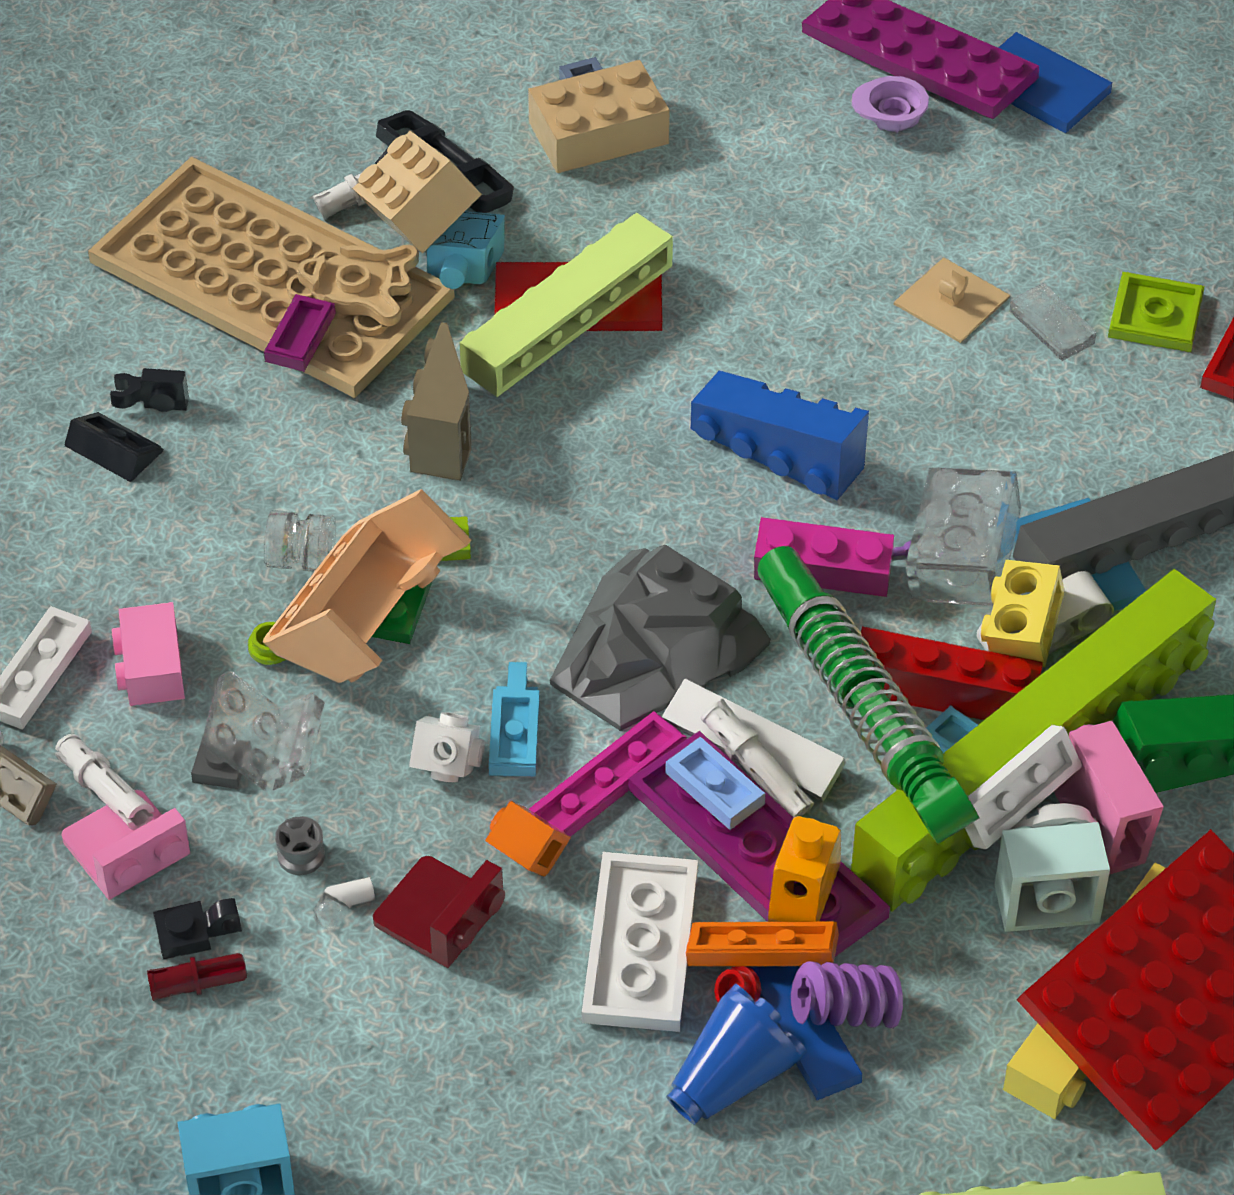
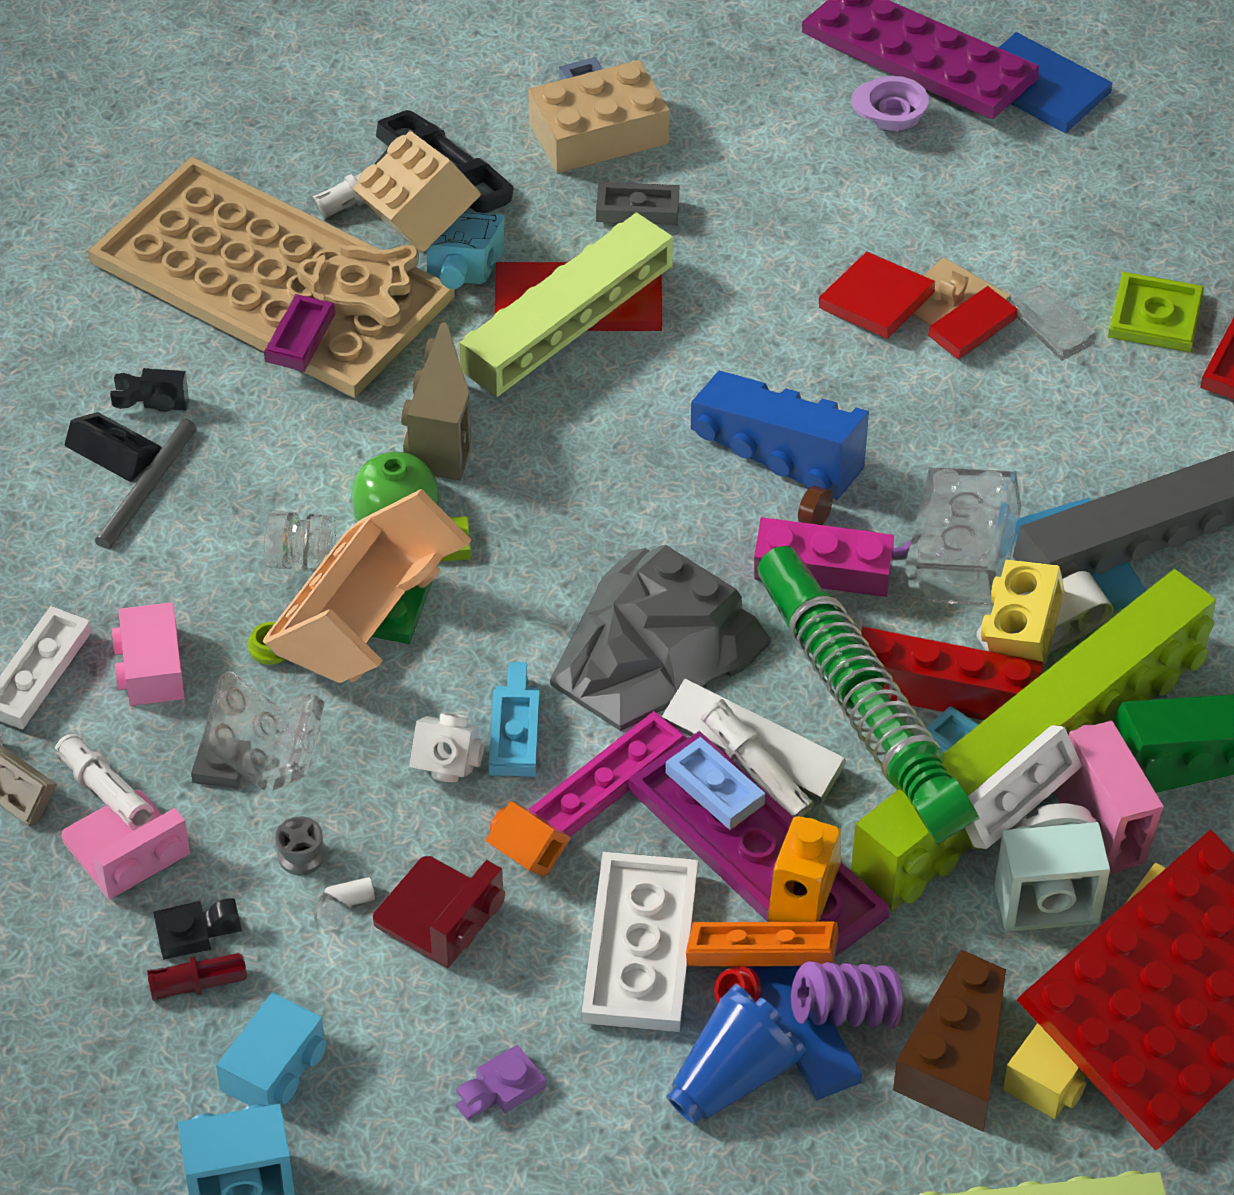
none -> dark grey bar [95,419,197,549]
none -> medium azure brick [216,992,327,1106]
none -> bright green cylinder [351,451,439,521]
none -> medium lavender plate [456,1044,546,1121]
none -> dark grey plate [596,182,680,225]
none -> reddish brown tile [798,485,833,525]
none -> red tile [819,251,935,339]
none -> reddish brown wedge [893,949,1006,1132]
none -> red tile [928,286,1018,360]

